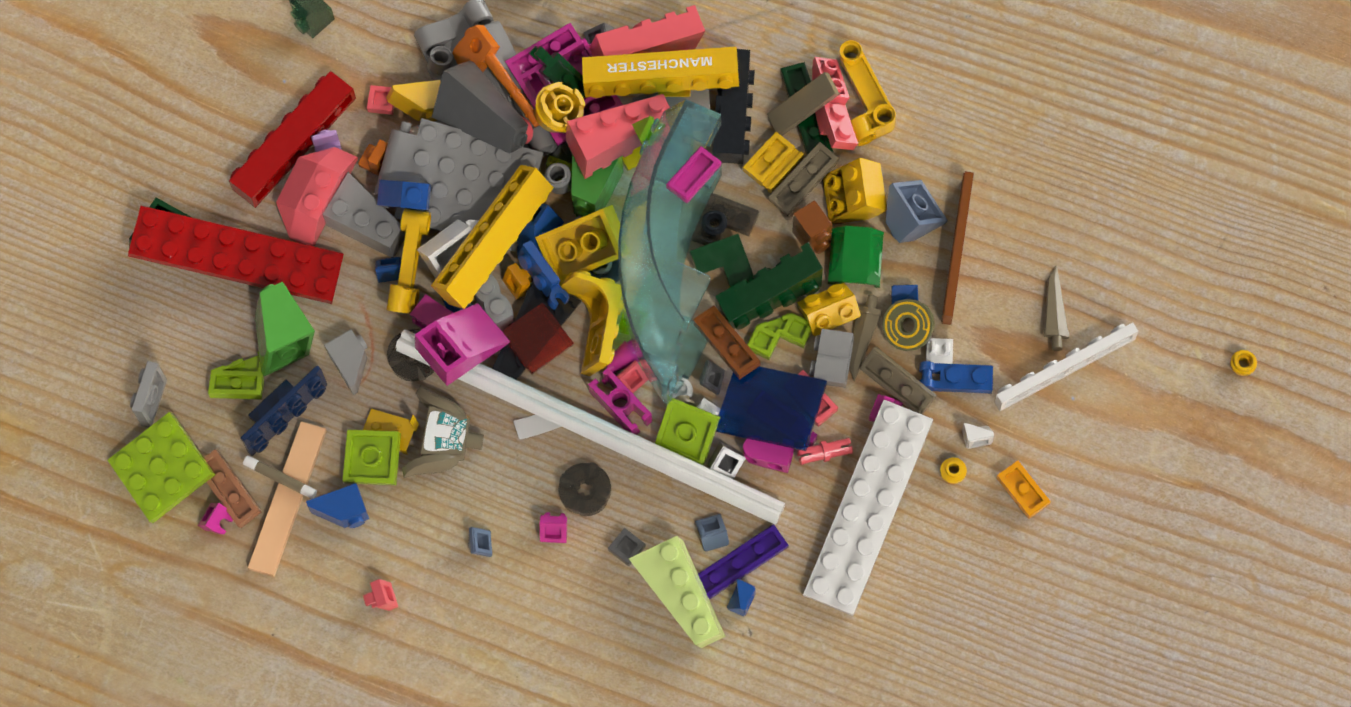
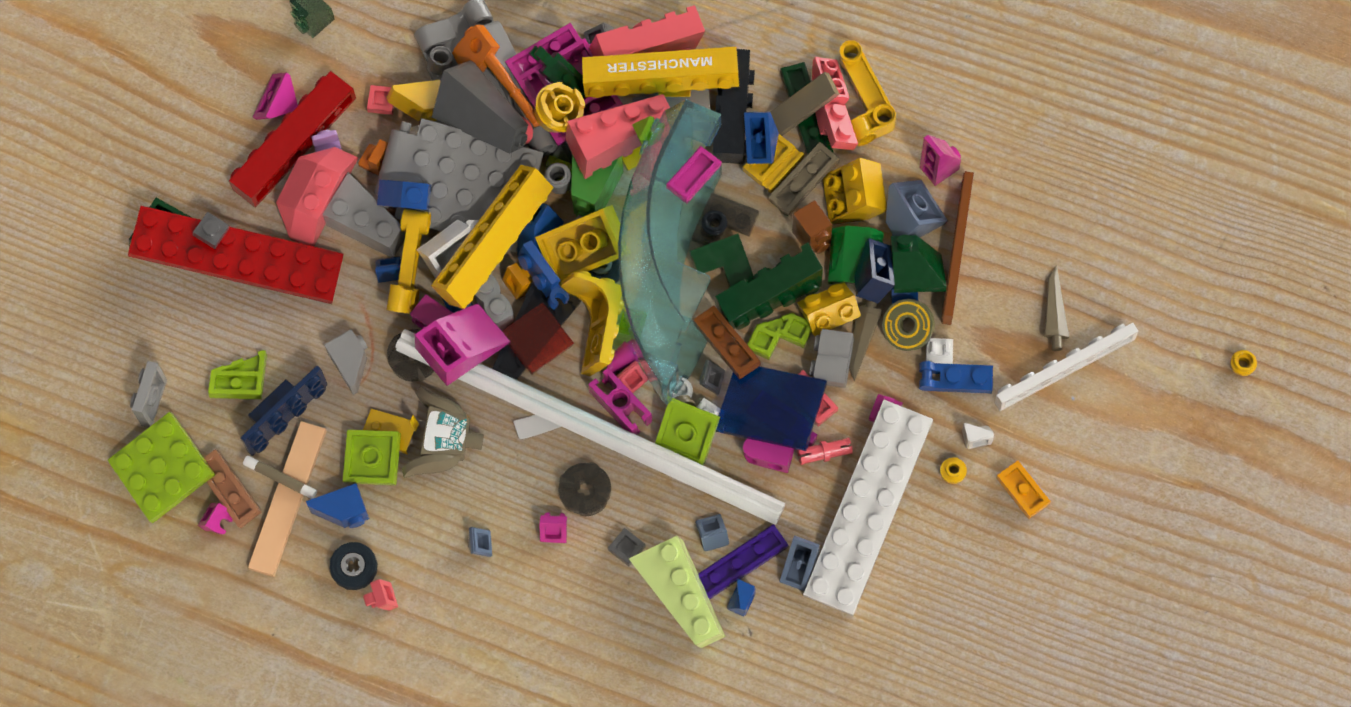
bright green slope [255,282,315,377] -> none
flat silver slope [708,441,746,479] -> none
dark tan tile [859,347,937,415] -> none
none -> flat silver plate [193,212,229,249]
none -> dark pink slope [253,72,298,120]
none -> black bush [329,542,378,590]
none -> blue slope [744,112,779,164]
none -> sand blue slope [780,535,820,591]
none -> dark blue slope [854,238,895,303]
none -> dark green slope [890,235,947,293]
none -> dark pink slope [919,135,961,186]

